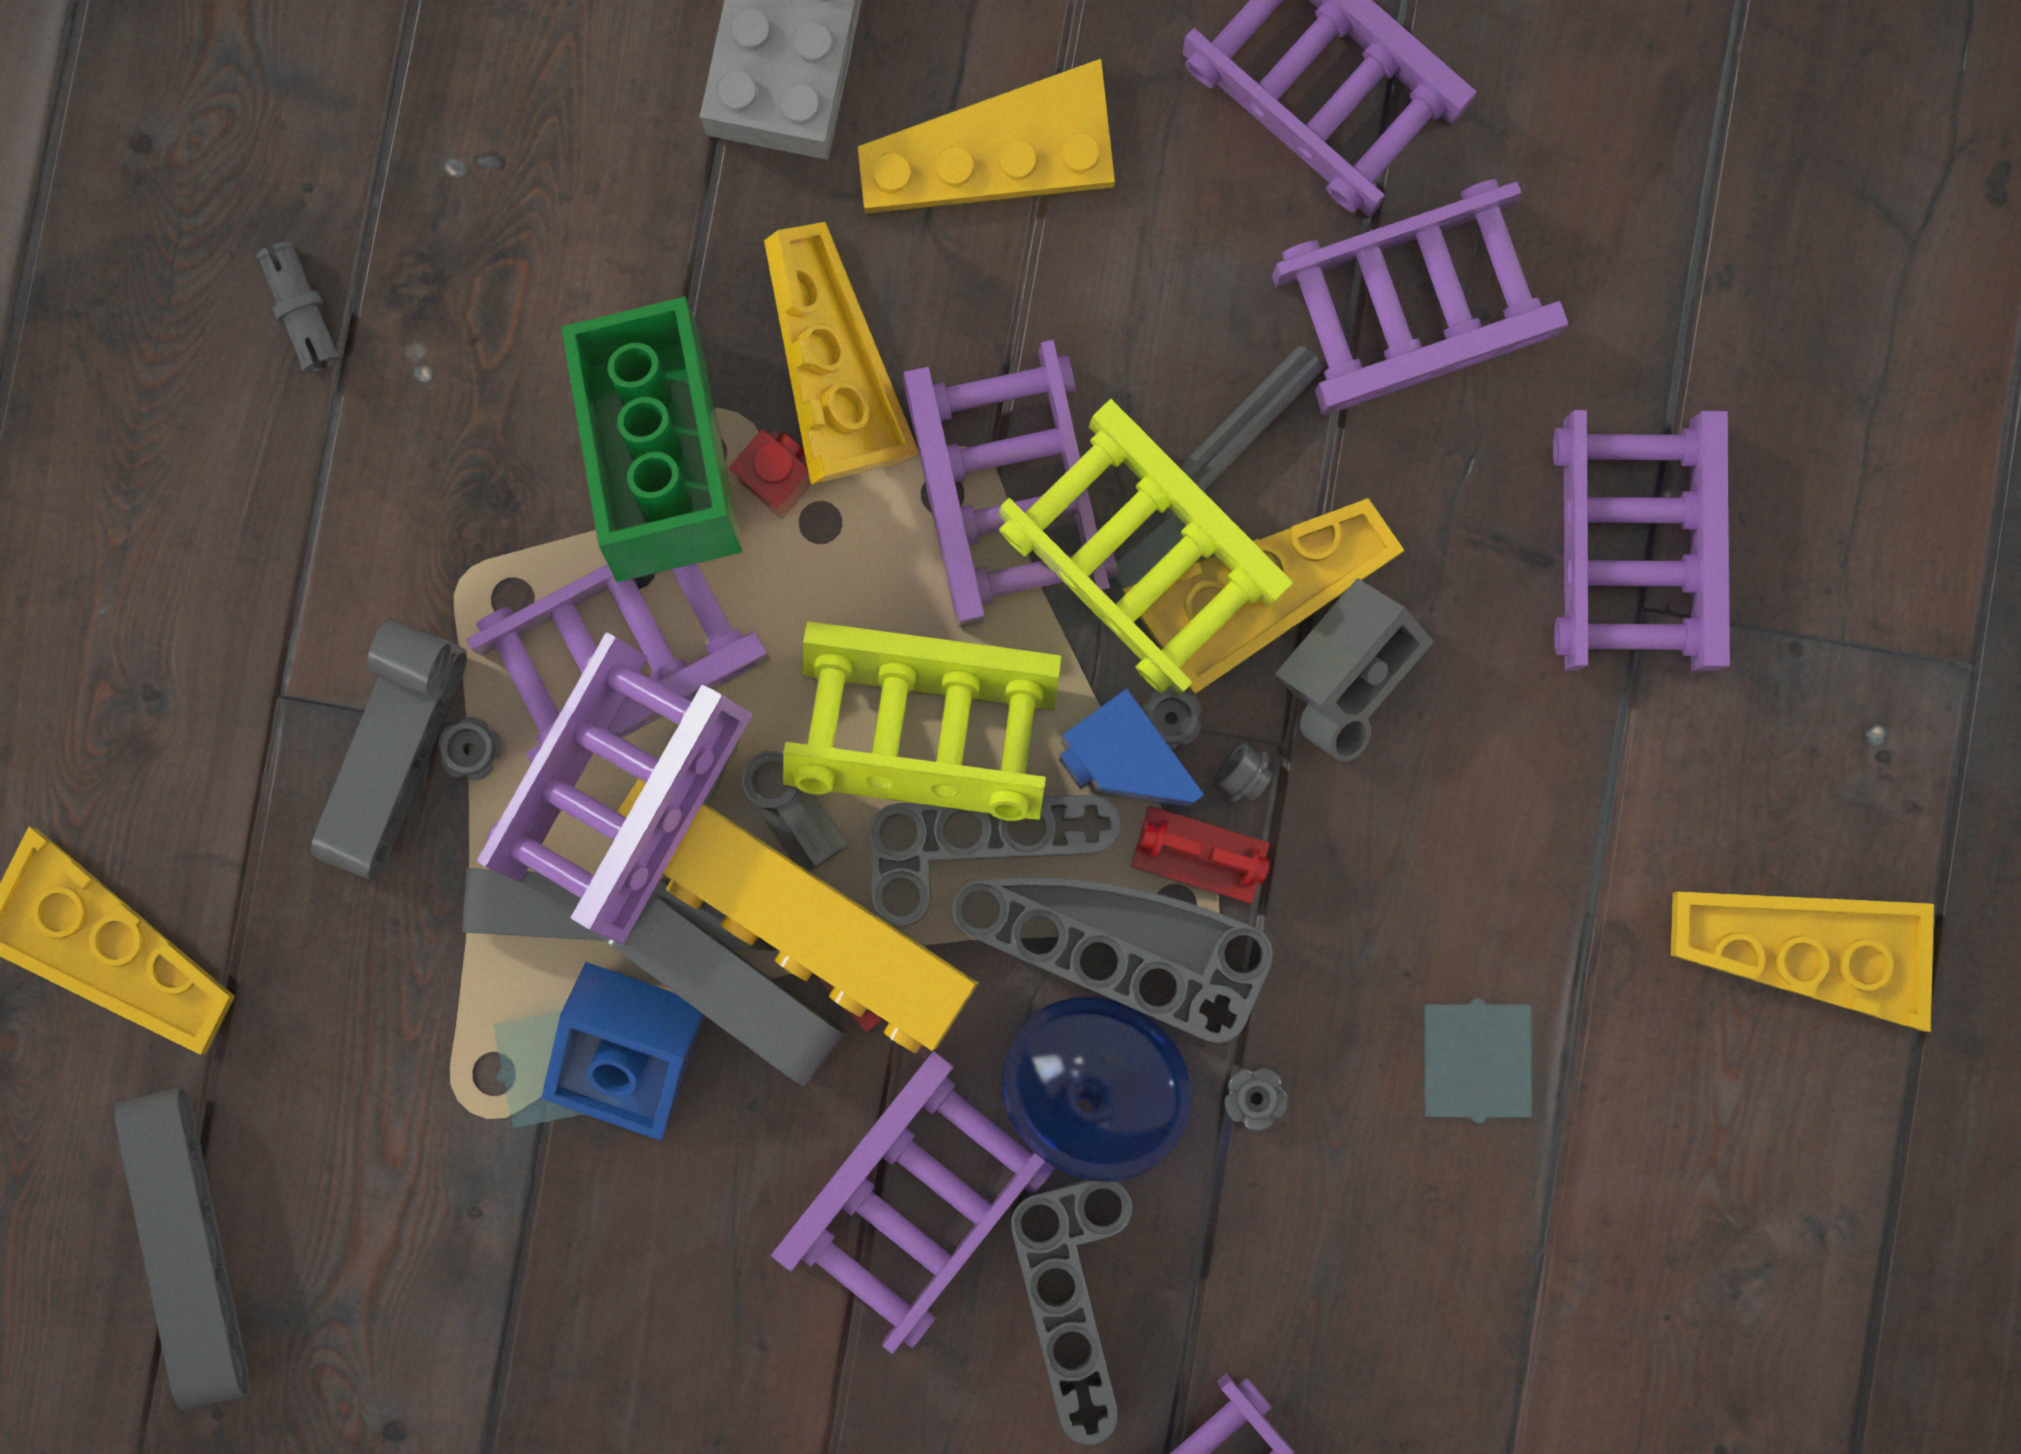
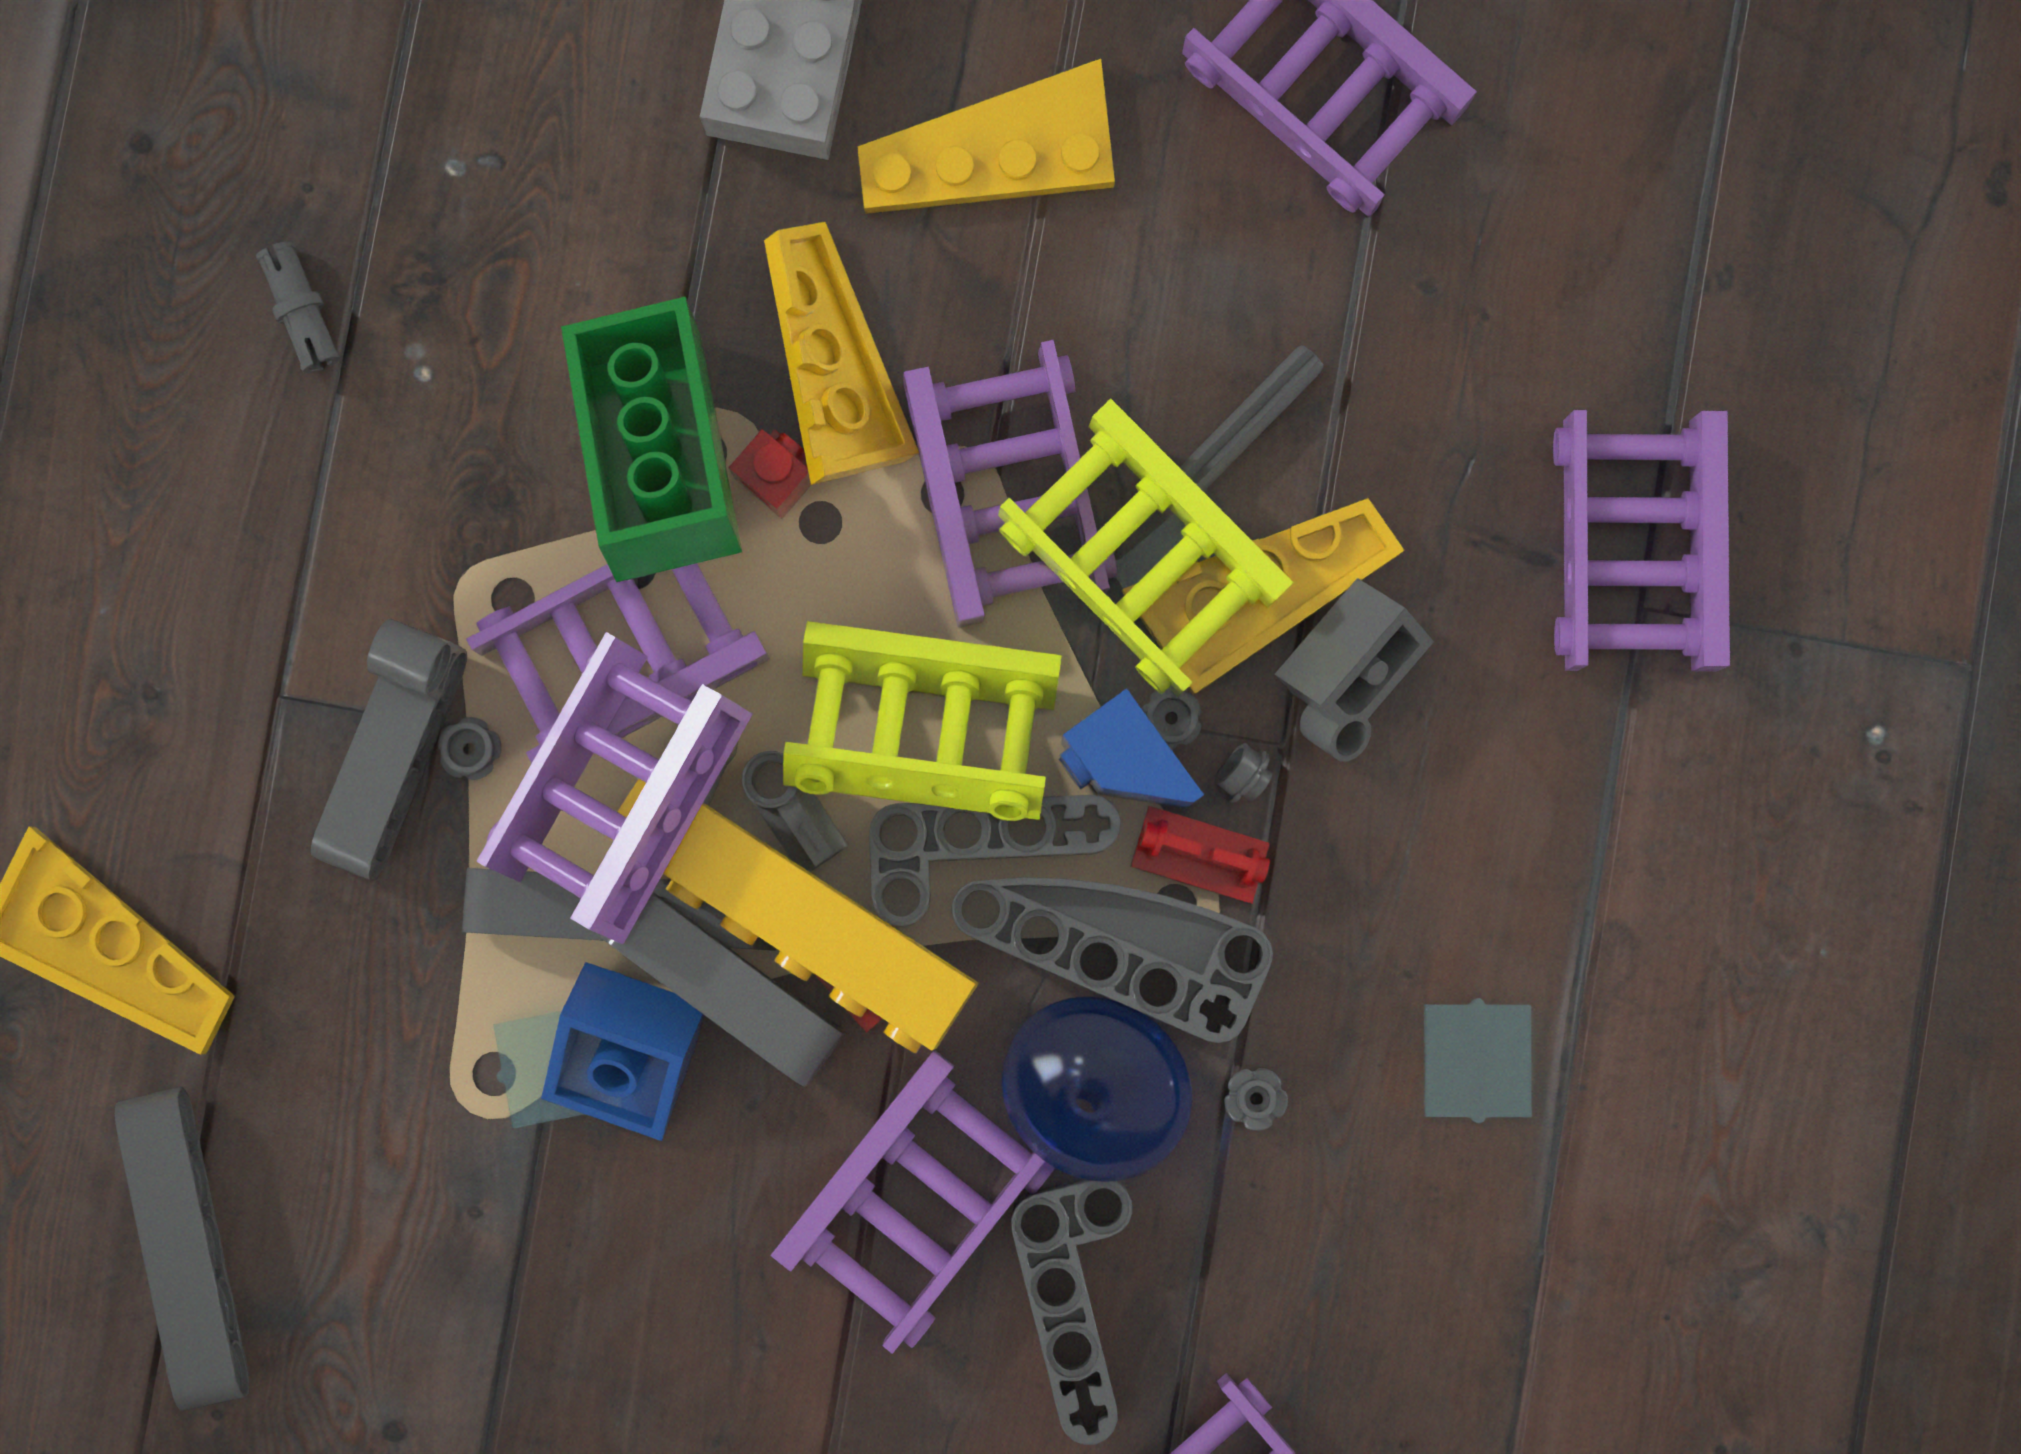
medium lavender fence [1272,179,1568,417] -> none
yellow wing [1671,892,1934,1032] -> none

